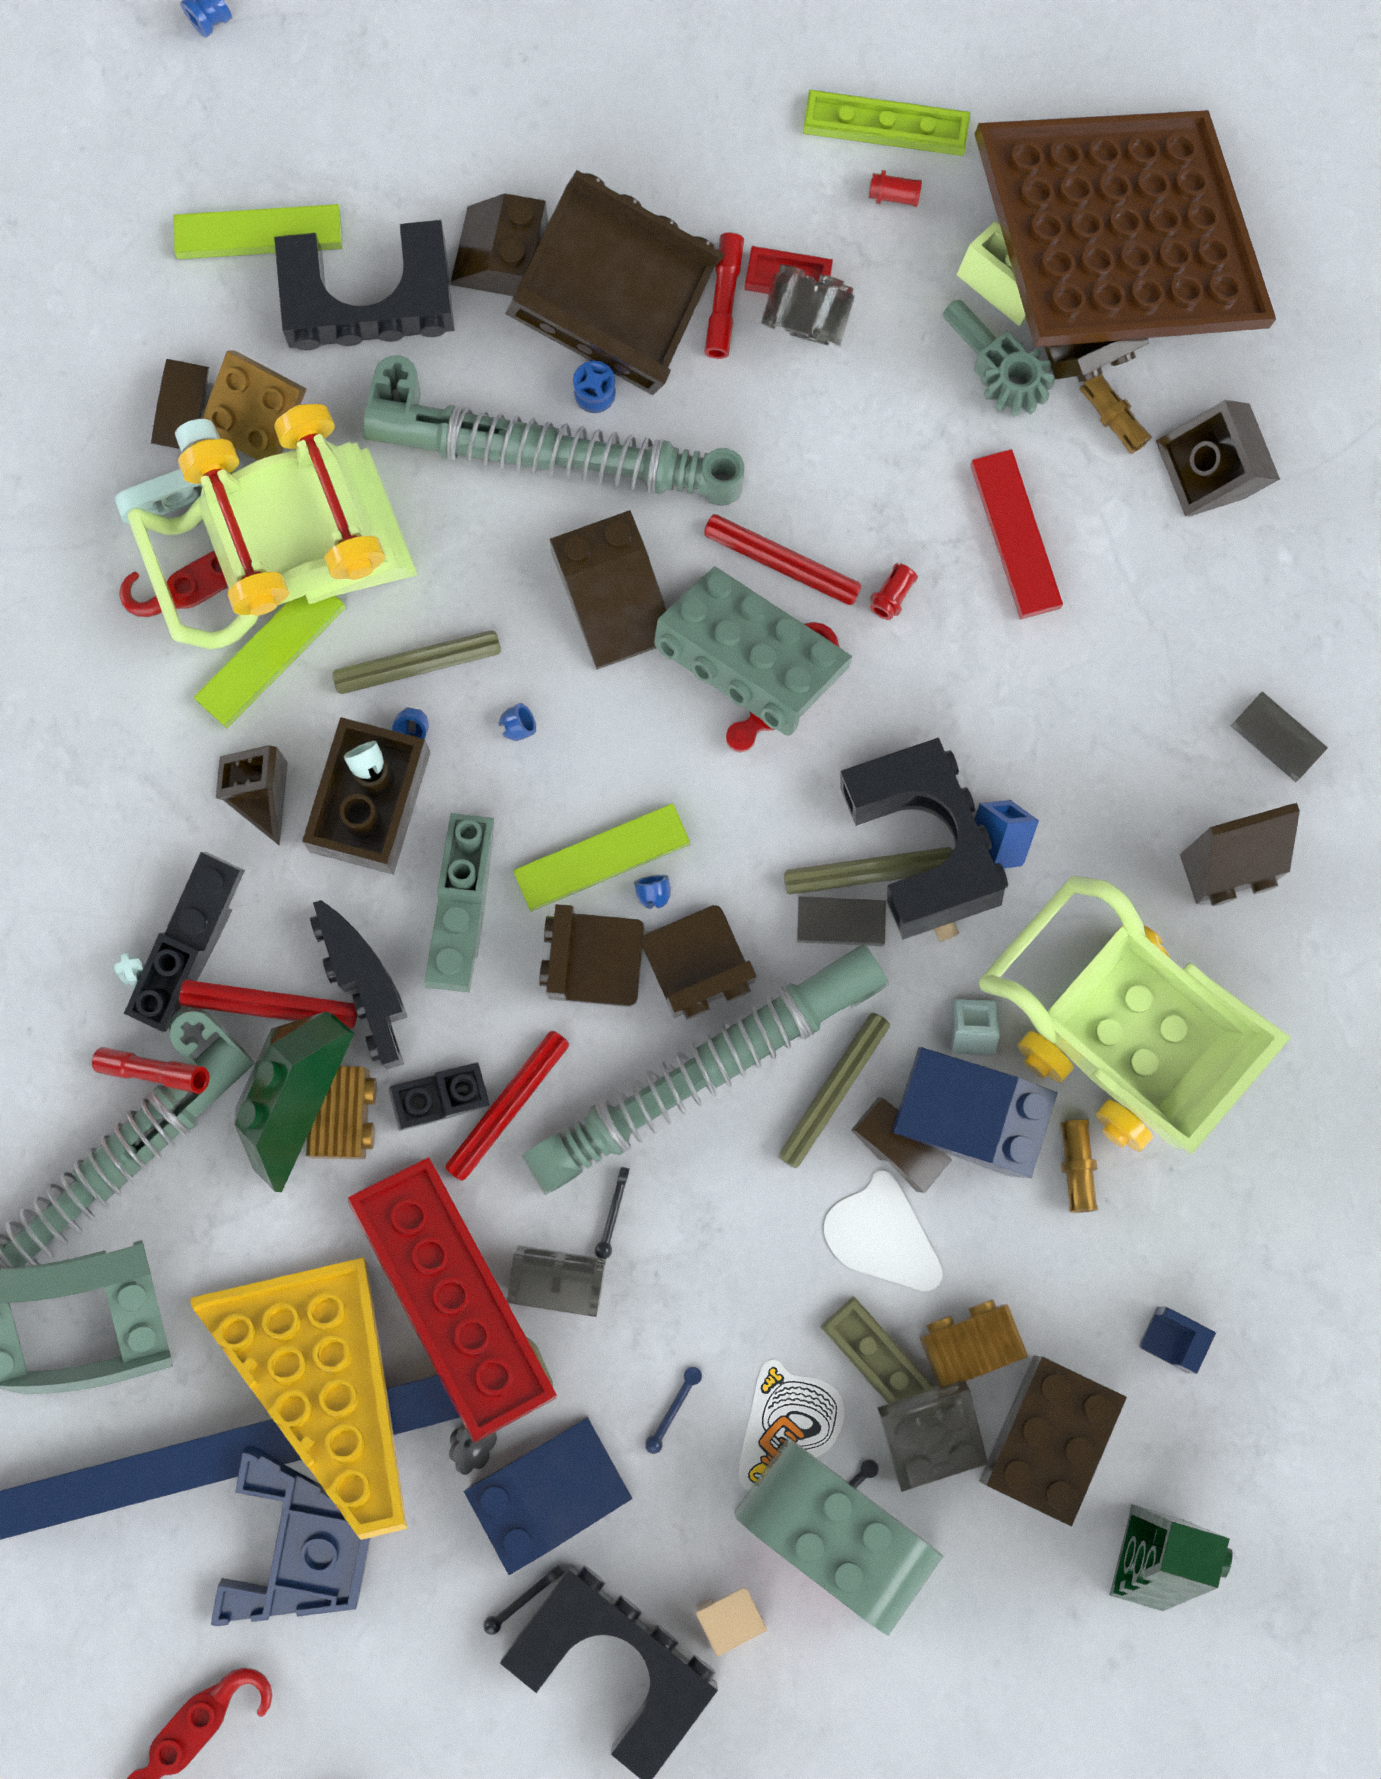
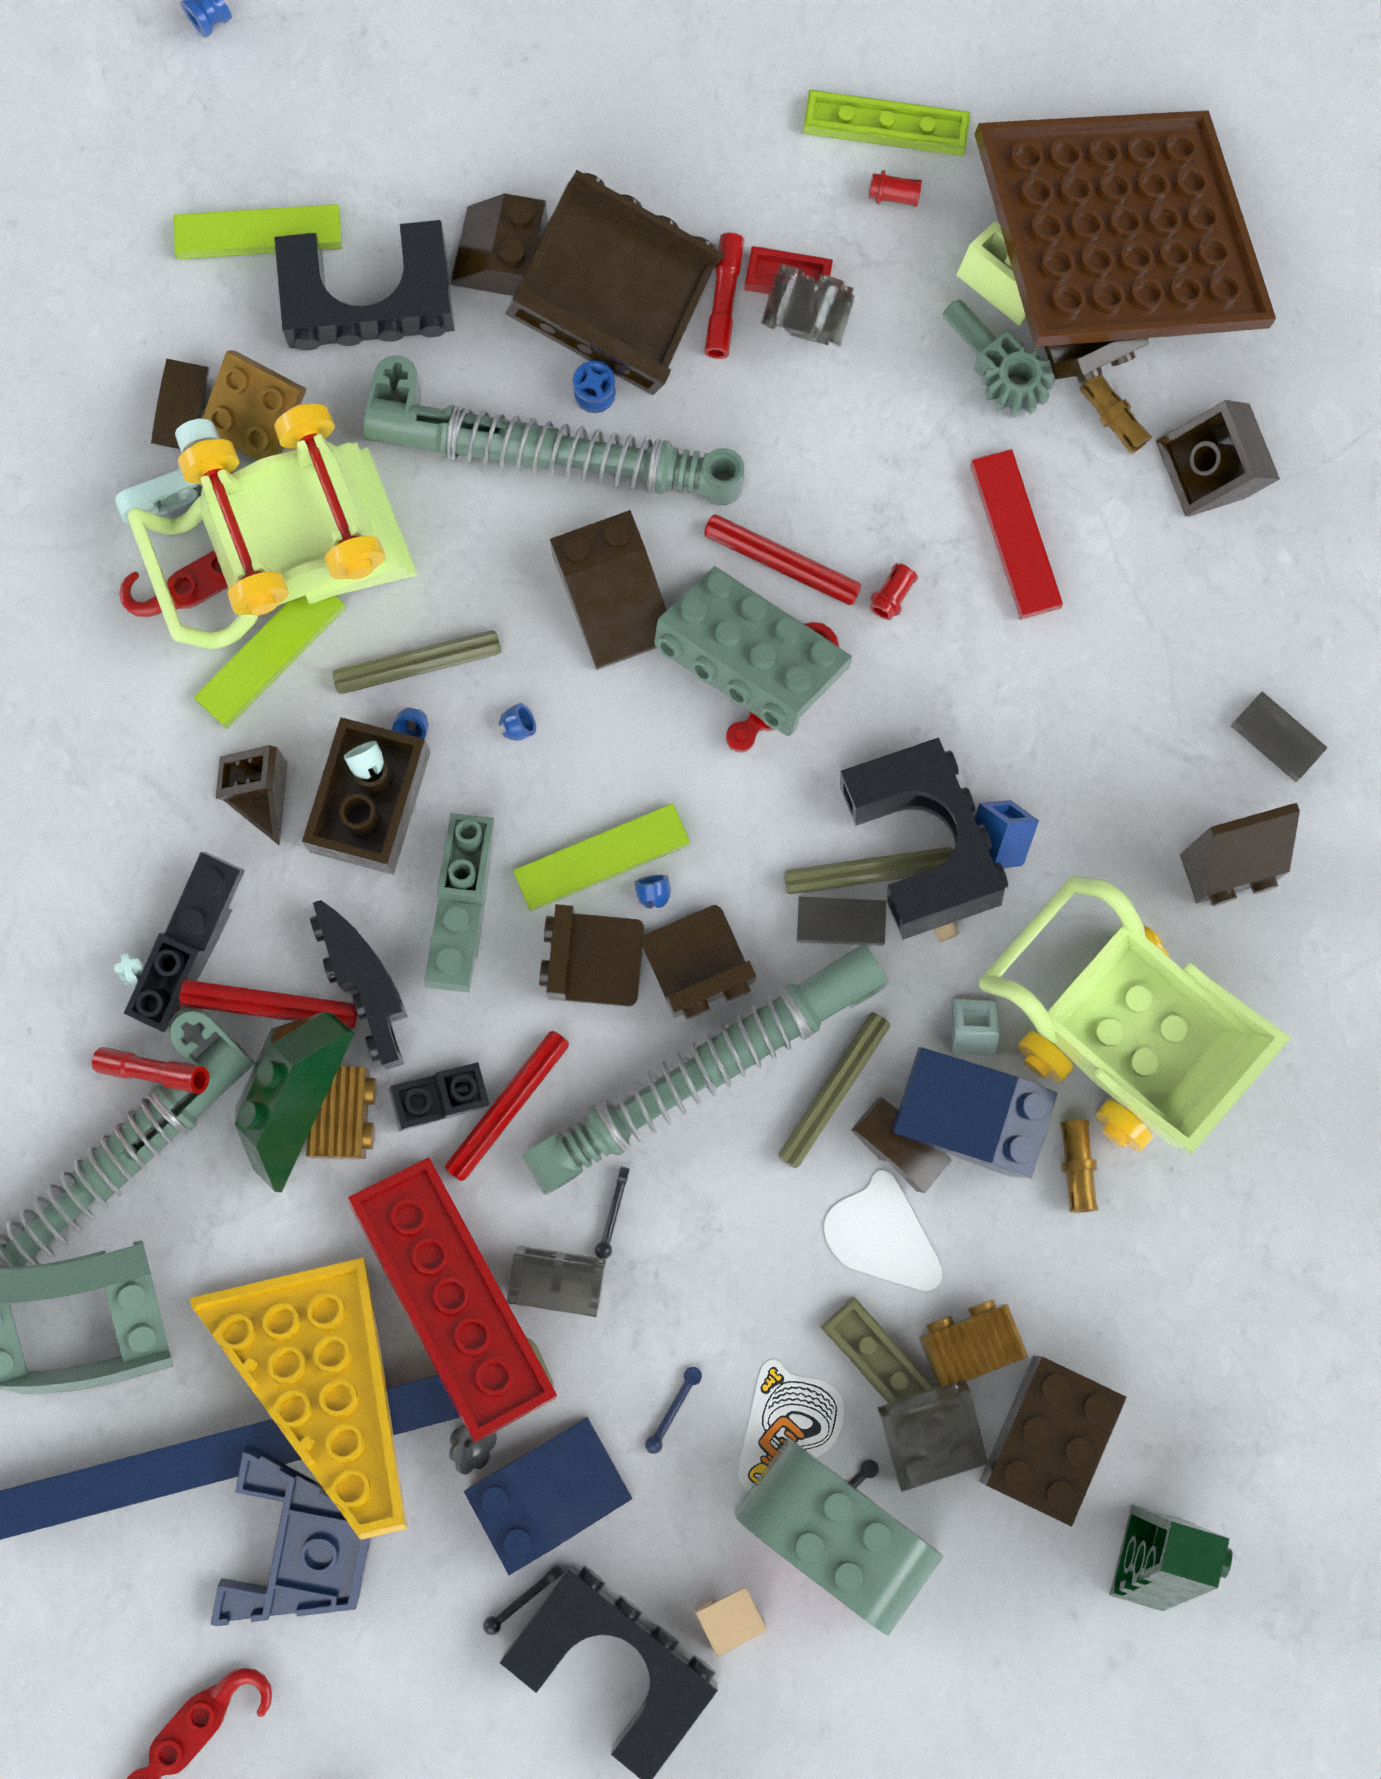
dark blue panel [1139,1307,1217,1374] -> none

